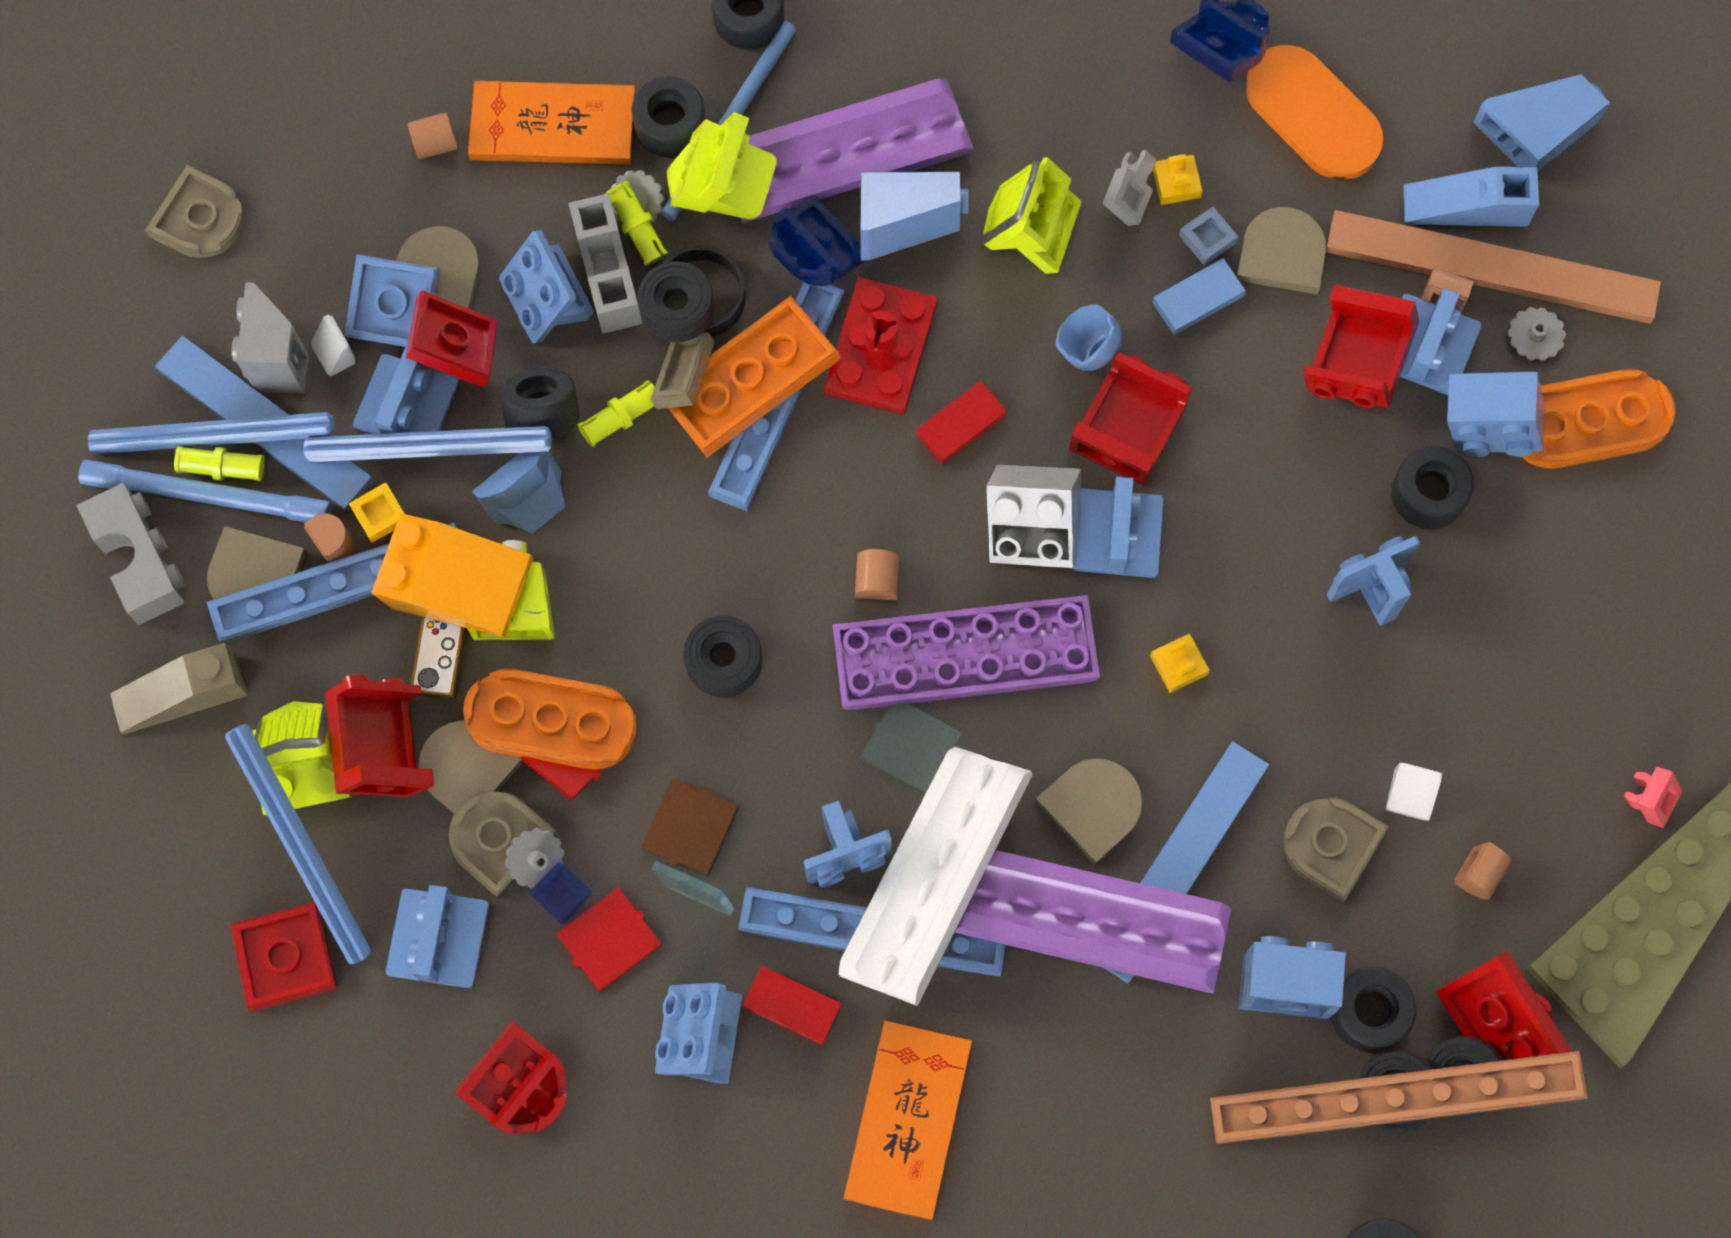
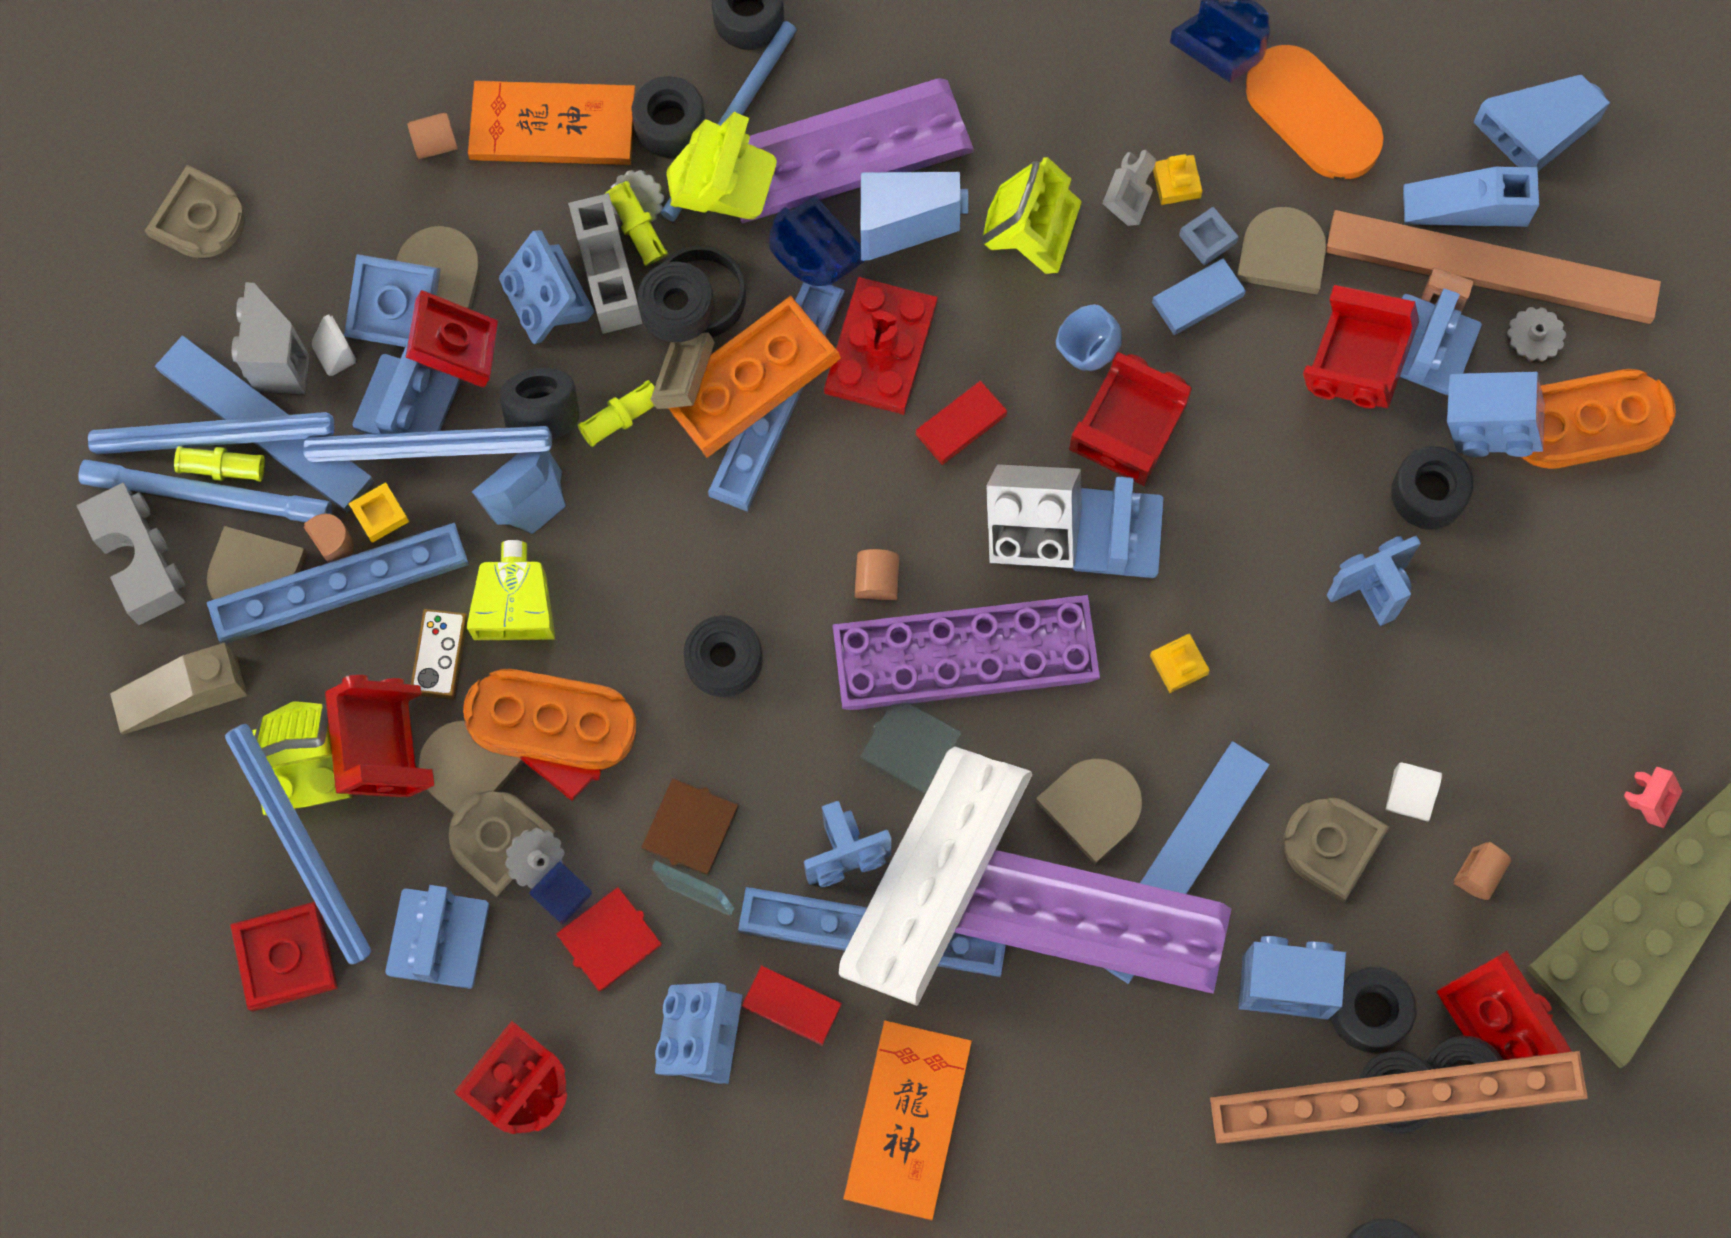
light orange slope [371,513,534,637] -> none

